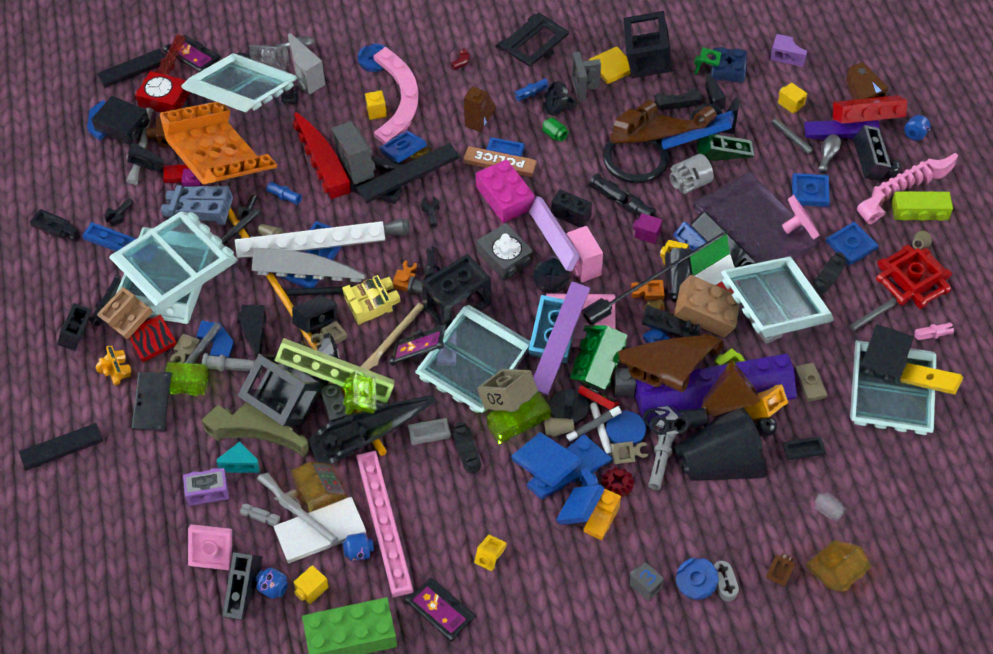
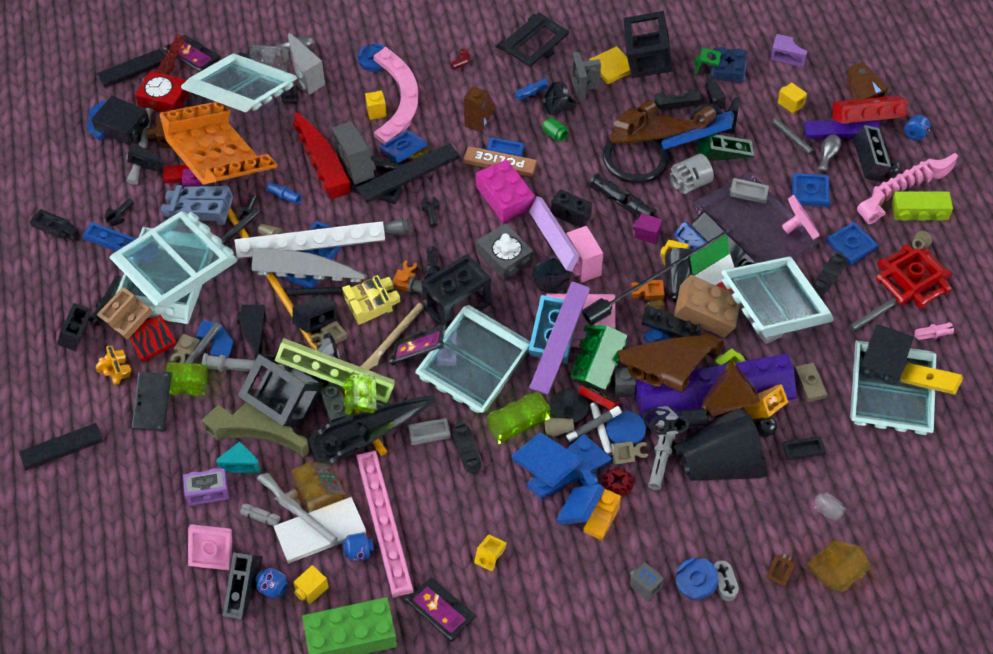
dark tan brick [477,369,538,412] -> none
none -> light grey tile [730,178,769,204]

